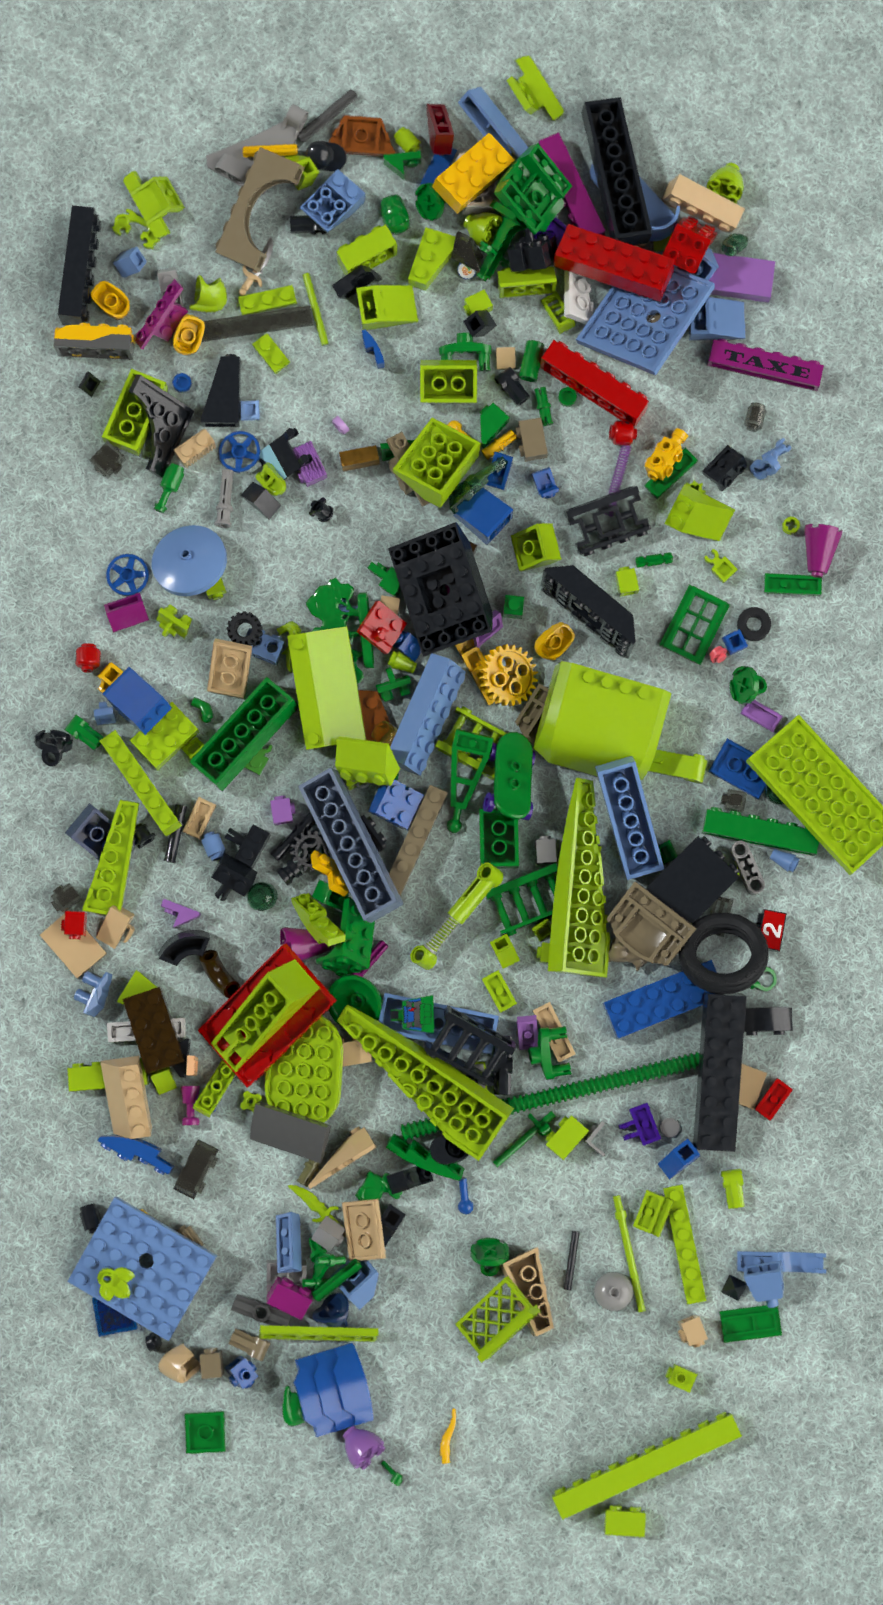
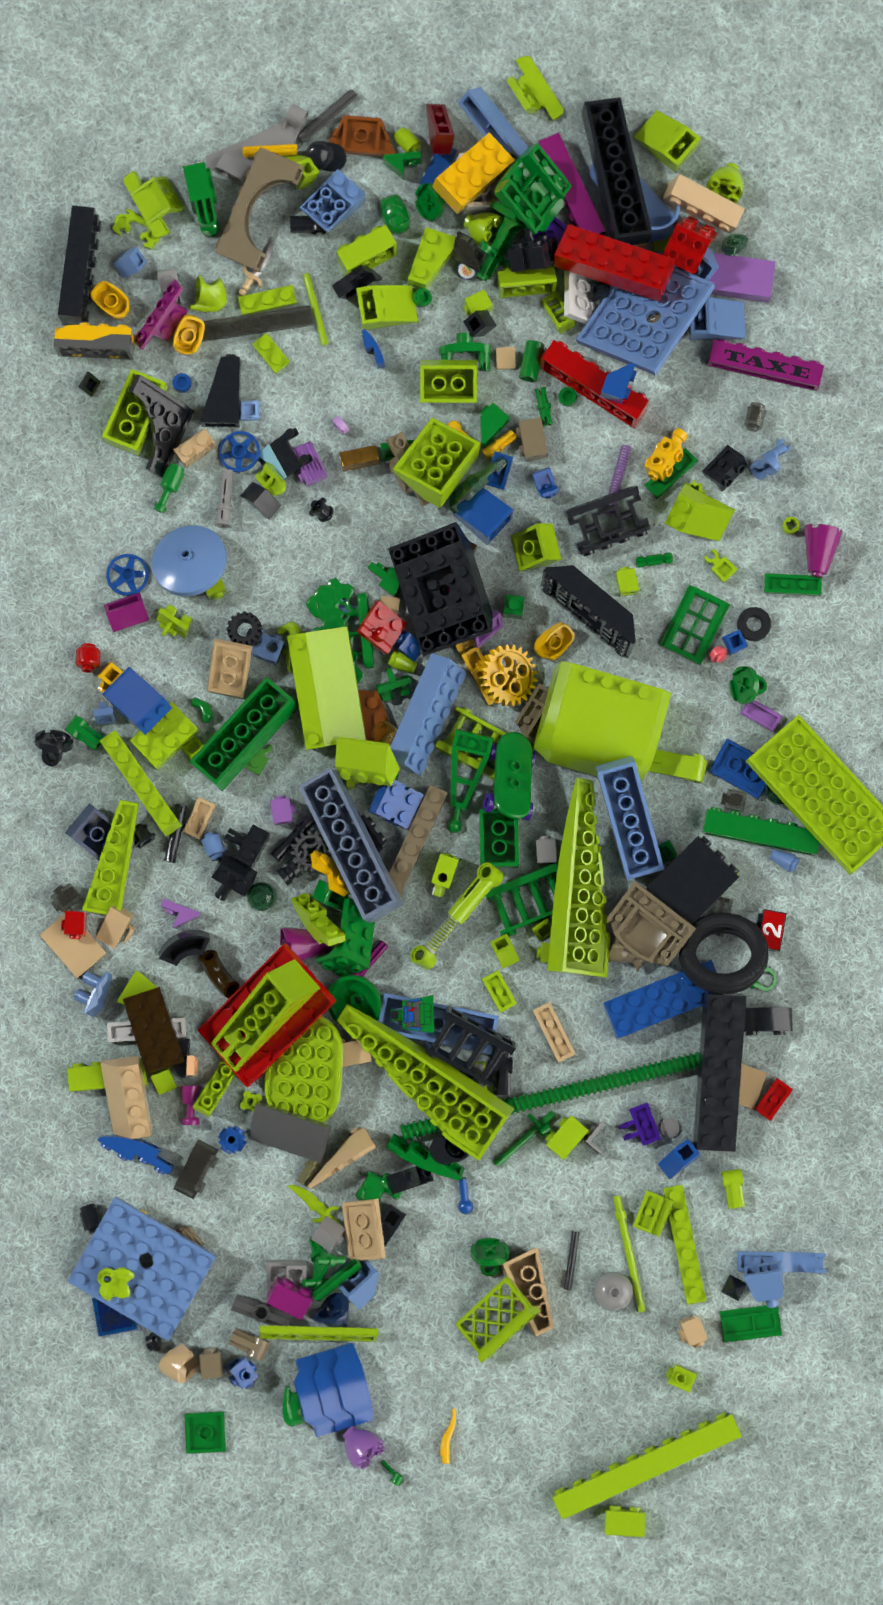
clear smoke head [90,441,126,479] -> none
medium blue slope [276,1212,302,1273] -> none
black piece [494,367,530,407] -> none
medium lavender slope [517,1015,538,1050] -> none
green connector [528,1026,571,1080] -> none
red head [609,421,637,446] -> none
light grey beam [730,841,765,895] -> none
none -> green brick [183,162,219,237]
none -> blue brick [218,1125,247,1154]
none -> green tile [412,288,432,308]
none -> lime torso [431,852,460,898]
none -> black tile [590,282,610,302]
none -> blue slope [600,363,637,404]
none -> lime slope [633,110,701,173]

